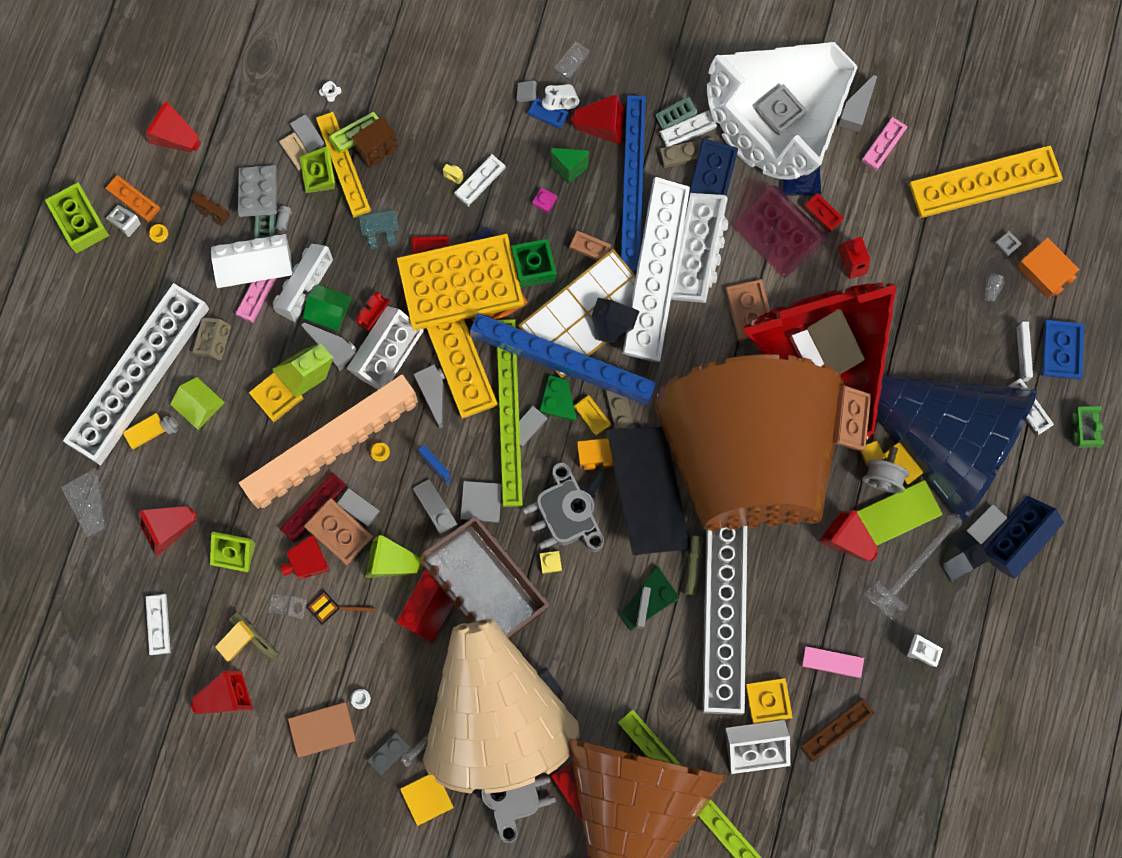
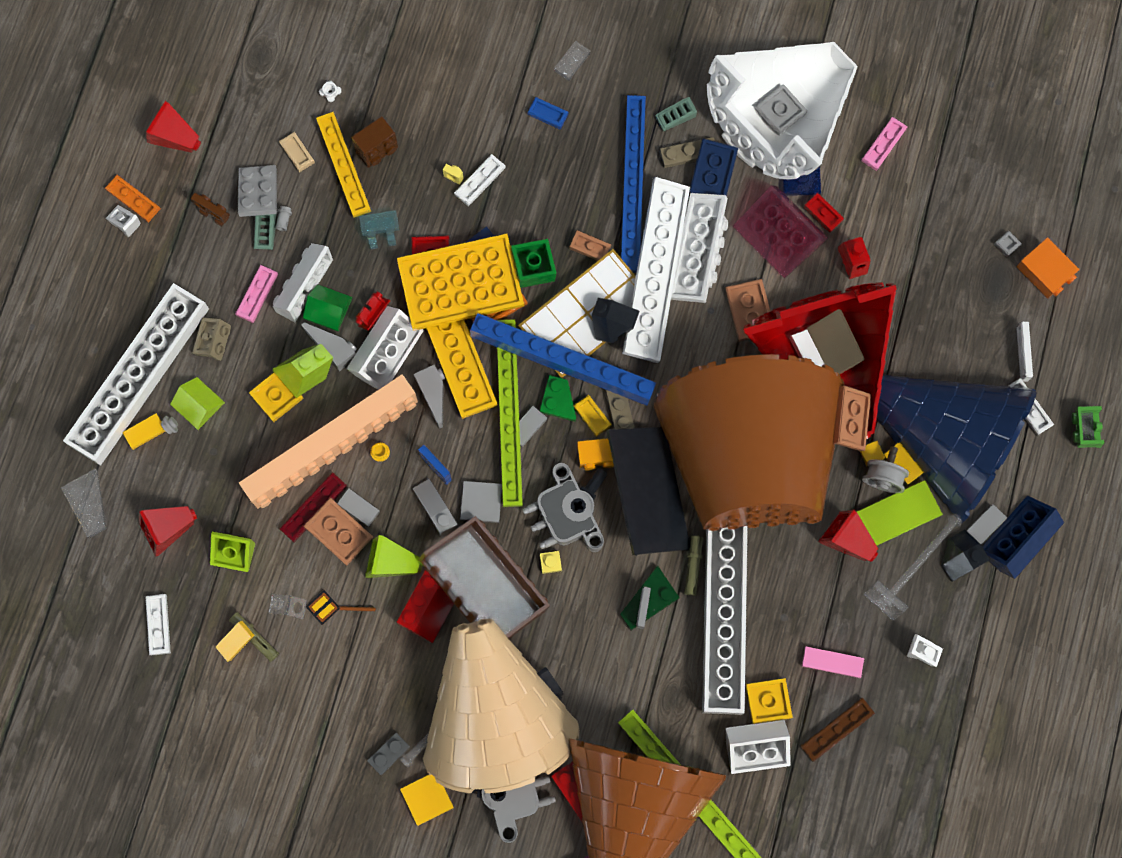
lime brick [45,182,110,254] -> none
yellow plate [149,224,168,243] -> none
red slope [191,671,253,714] -> none
white slope [211,234,292,288] -> none
red torso [280,535,330,580] -> none
nougat tile [288,702,356,758] -> none
light grey tile [290,114,326,153] -> none
lime slope [300,147,335,193] -> none
lime plate [328,112,379,154] -> none
white plate [350,689,371,709] -> none
light grey tile [516,81,537,102] -> none
dark pink plate [532,187,557,214] -> none
white piece [542,84,579,110] -> none
green slope [551,148,589,184] -> none
red slope [571,95,624,144] -> none
white tile [659,110,717,147] -> none
light grey slope [837,75,877,132] -> none
yellow plate [909,146,1063,218] -> none
clear cone [984,273,1005,302] -> none
blue plate [1042,320,1084,380] -> none

